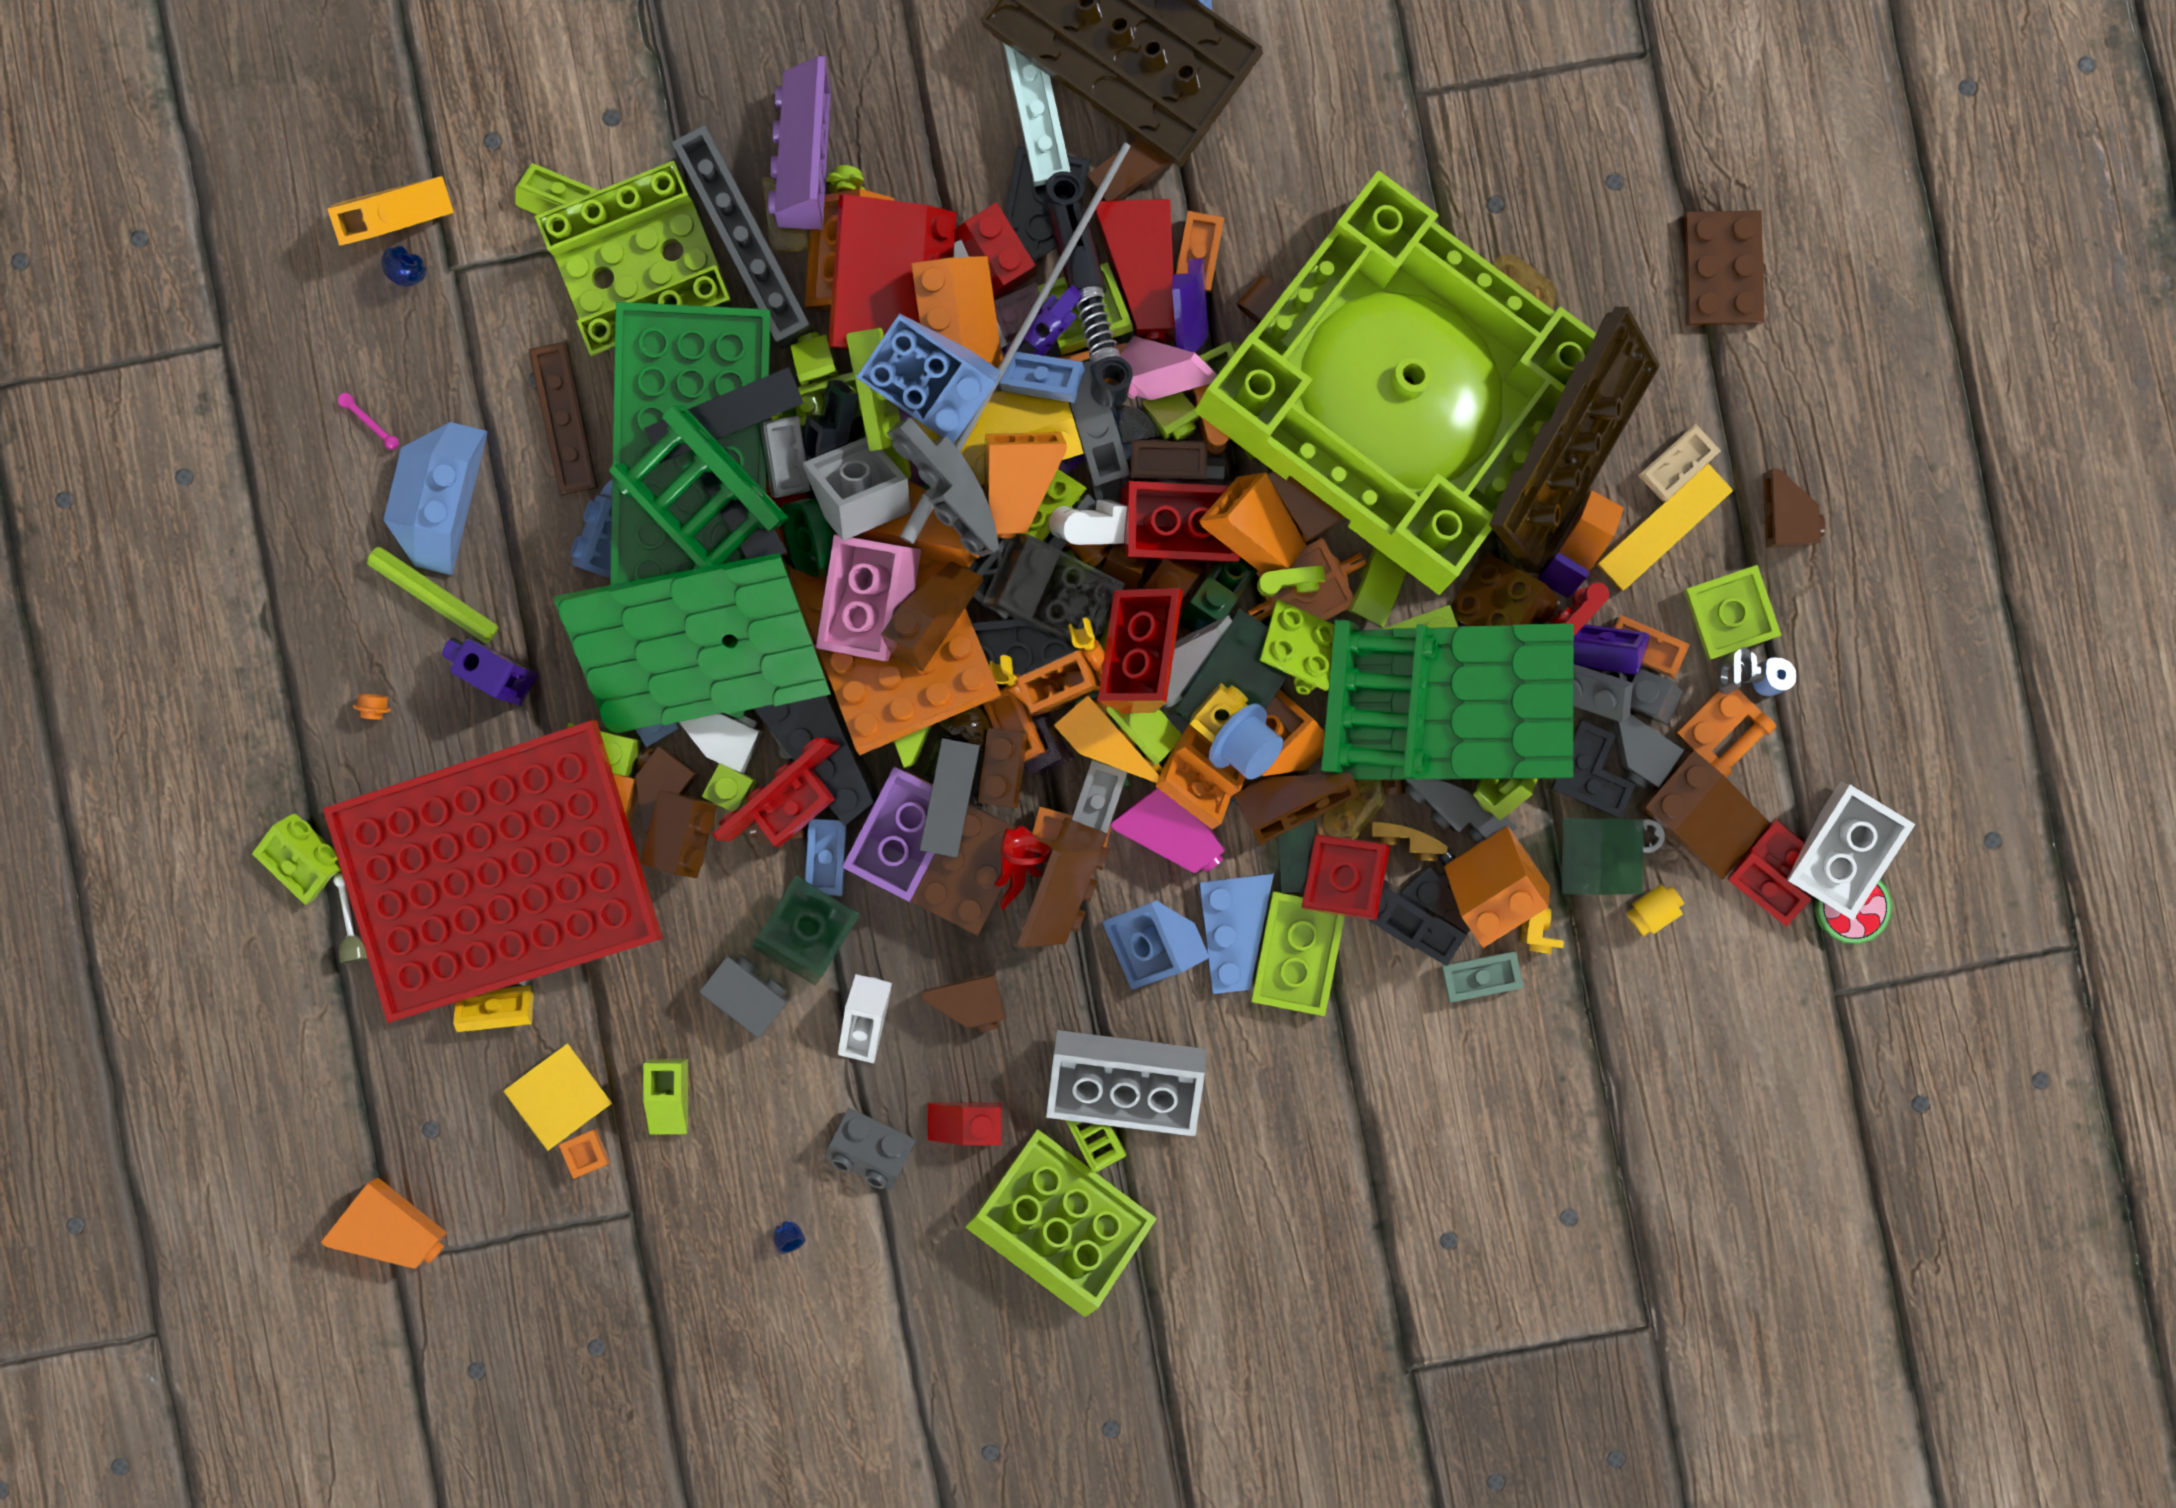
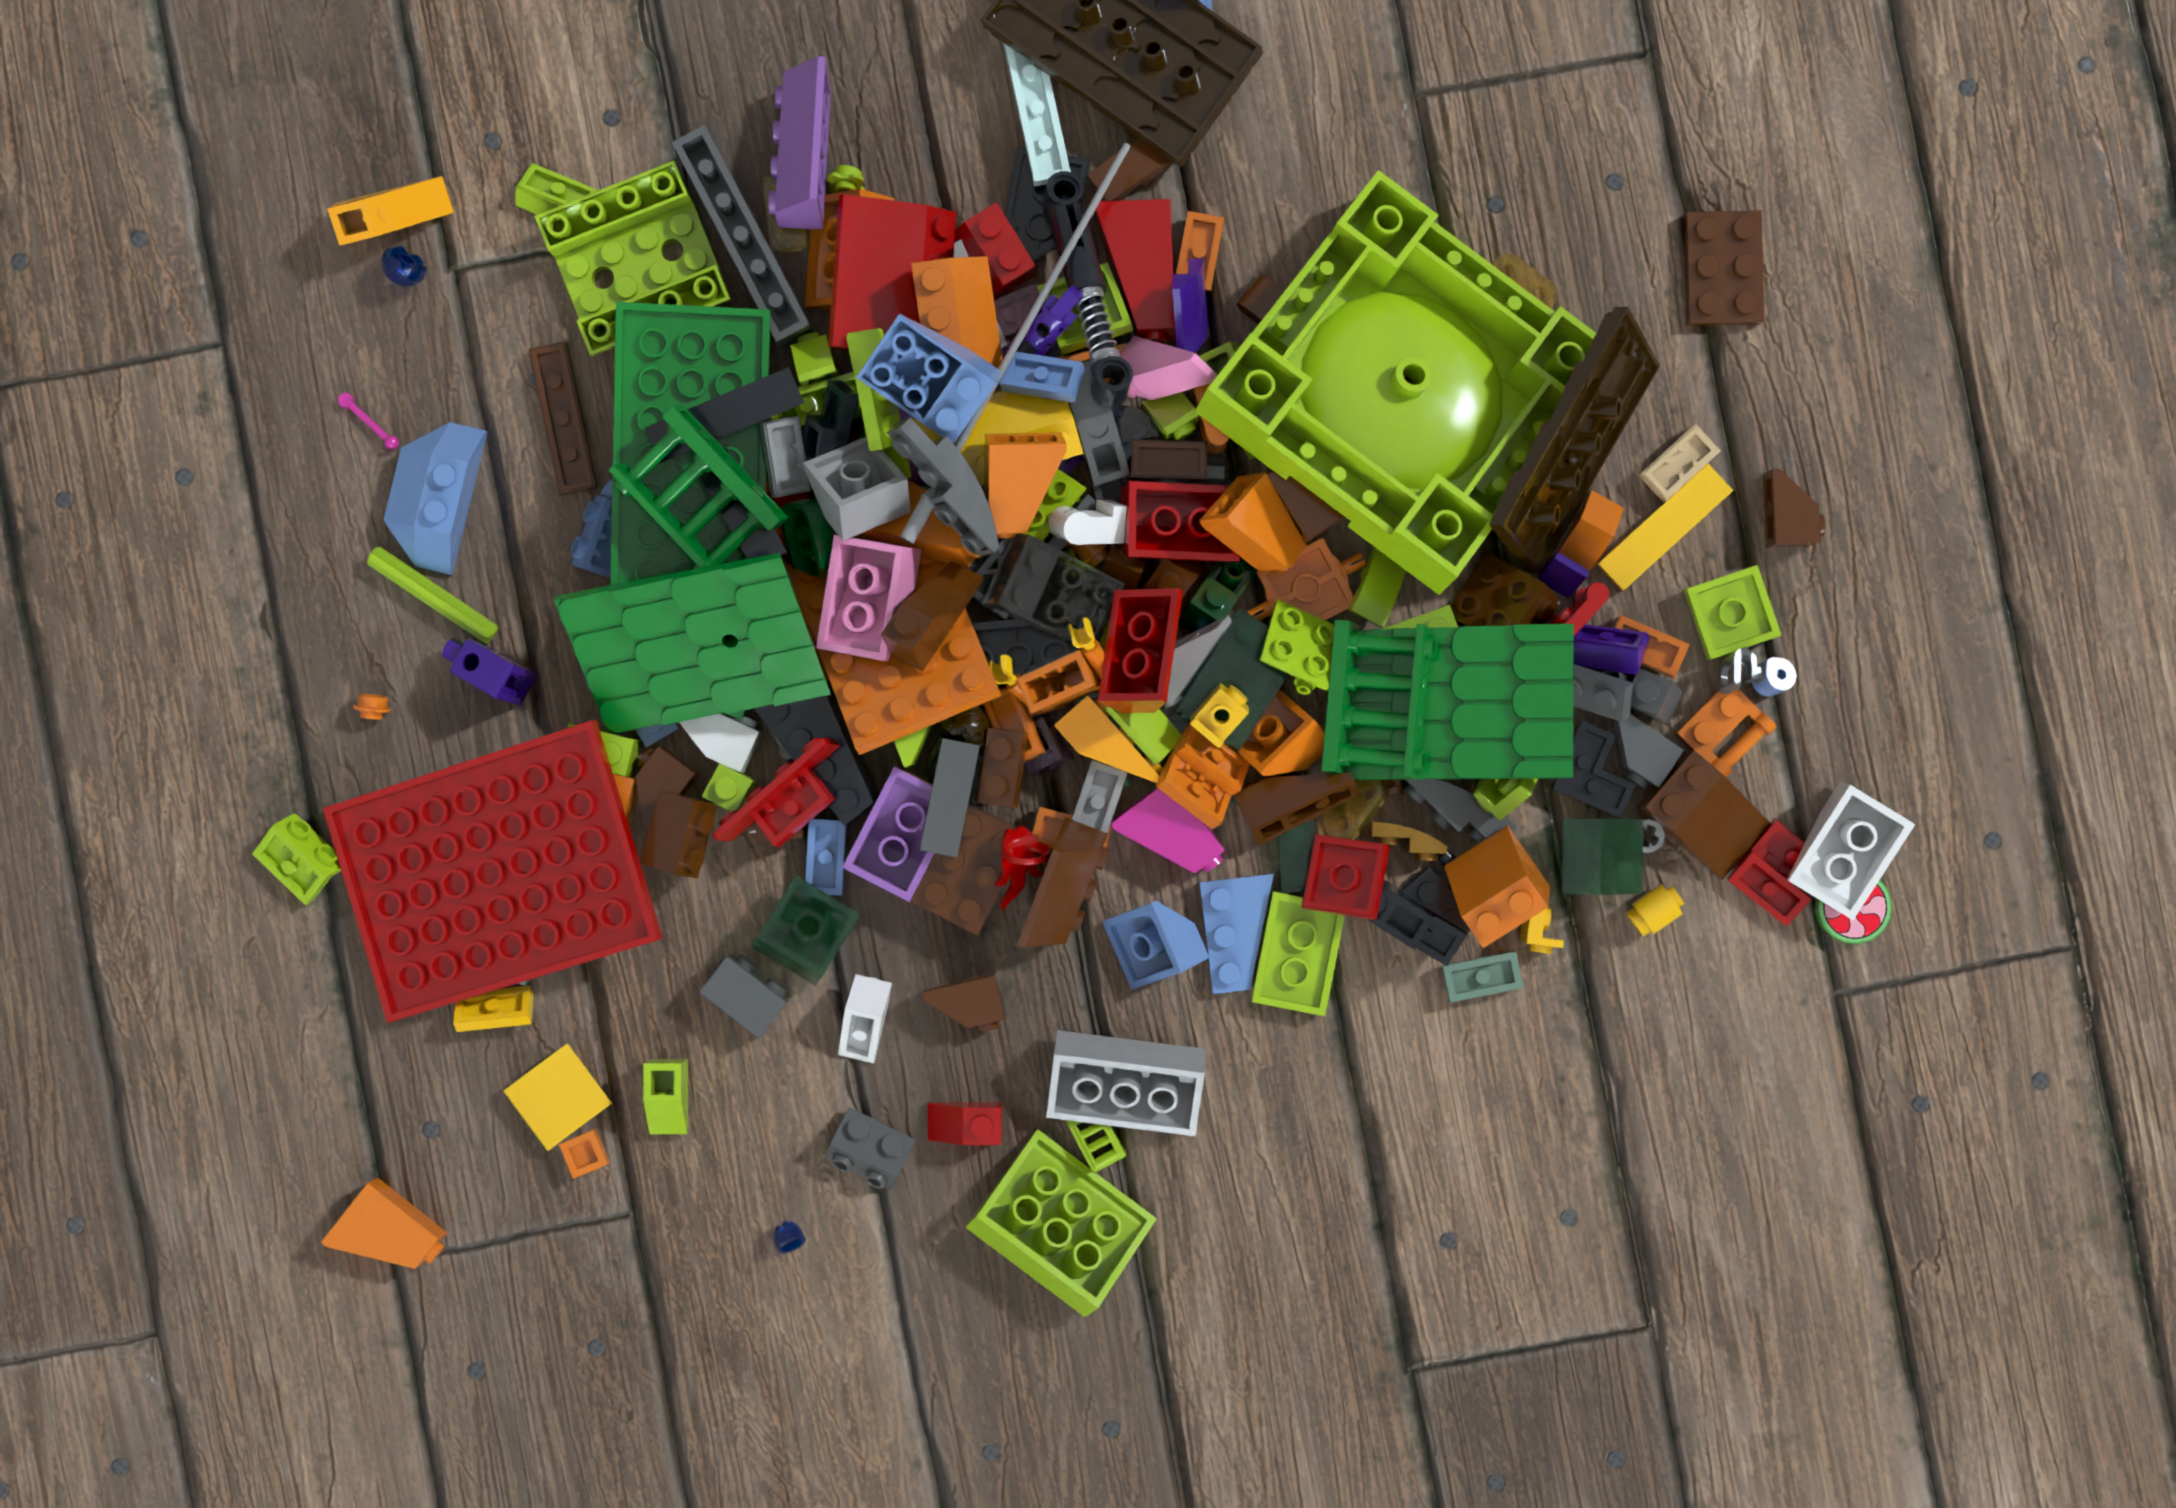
hinge [333,873,368,964] -> none
medium blue piece [1209,704,1283,779] -> none
lime plate [1257,566,1326,598] -> none

